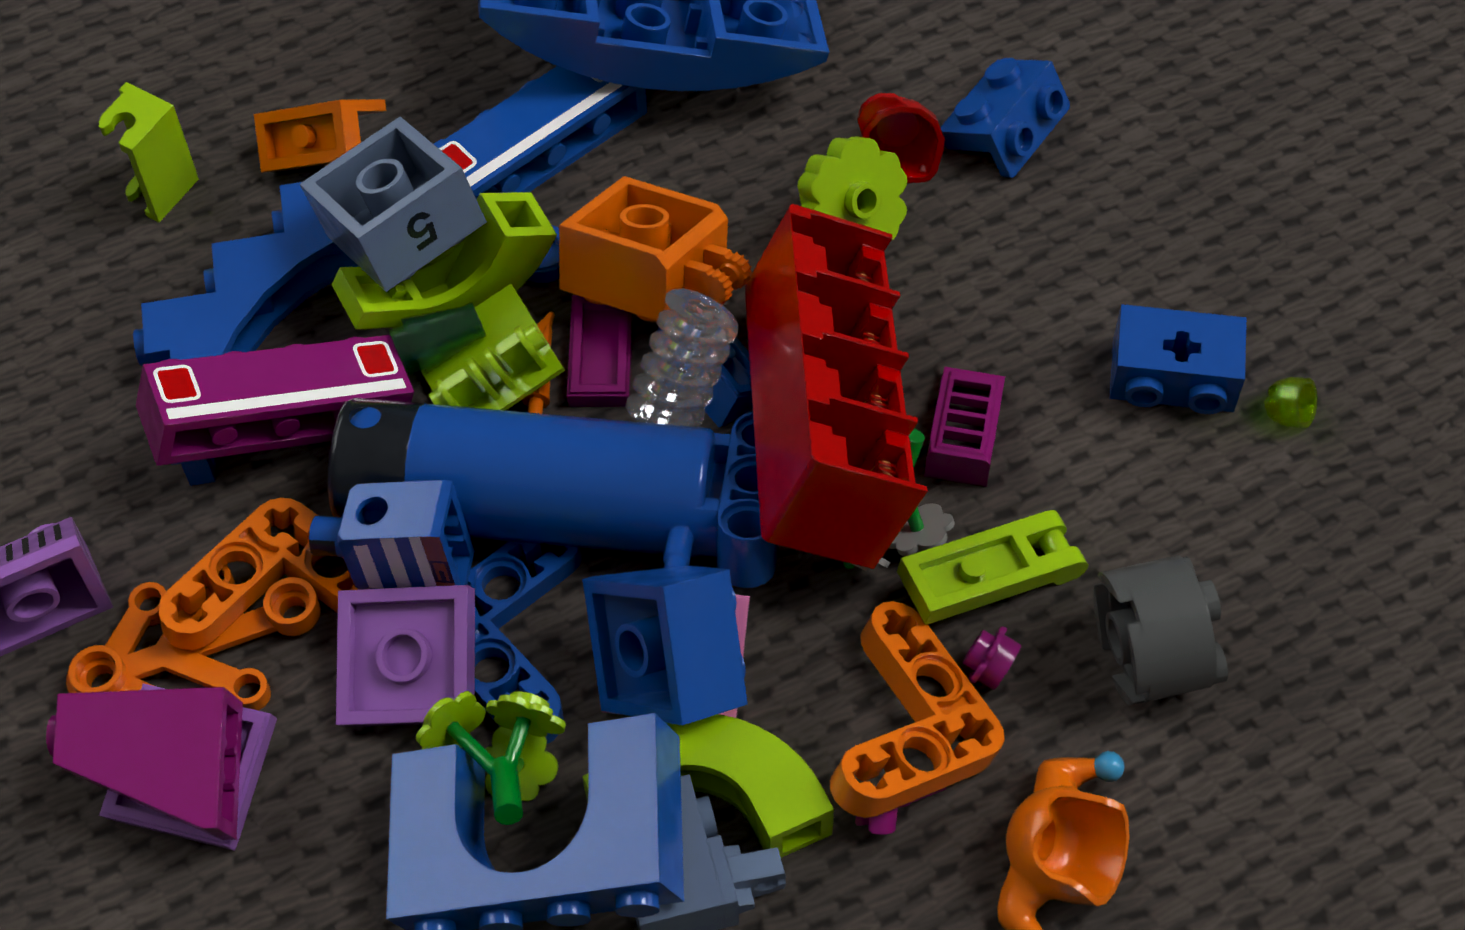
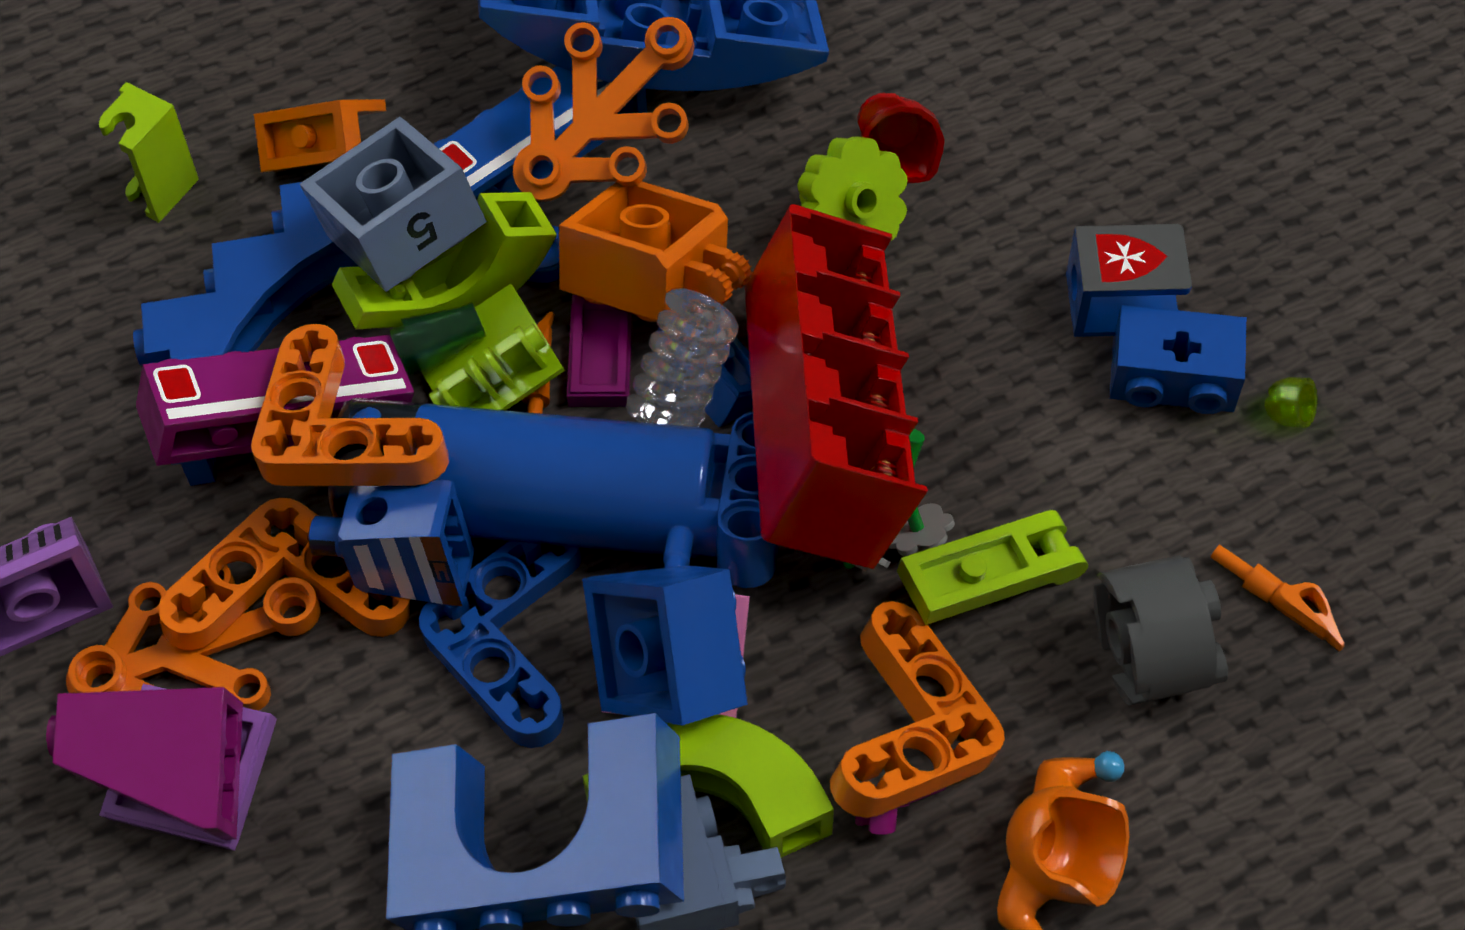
medium lavender tile [336,585,475,727] -> none
lime plant [416,691,566,825] -> none
magenta slope [924,367,1005,487] -> none
blue bracket [940,58,1070,178] -> none
magenta plate [962,626,1021,690] -> none
none -> orange beam [251,324,449,486]
none -> orange plant [513,17,694,202]
none -> piece [1066,224,1192,337]
none -> orange hand [1210,544,1344,652]

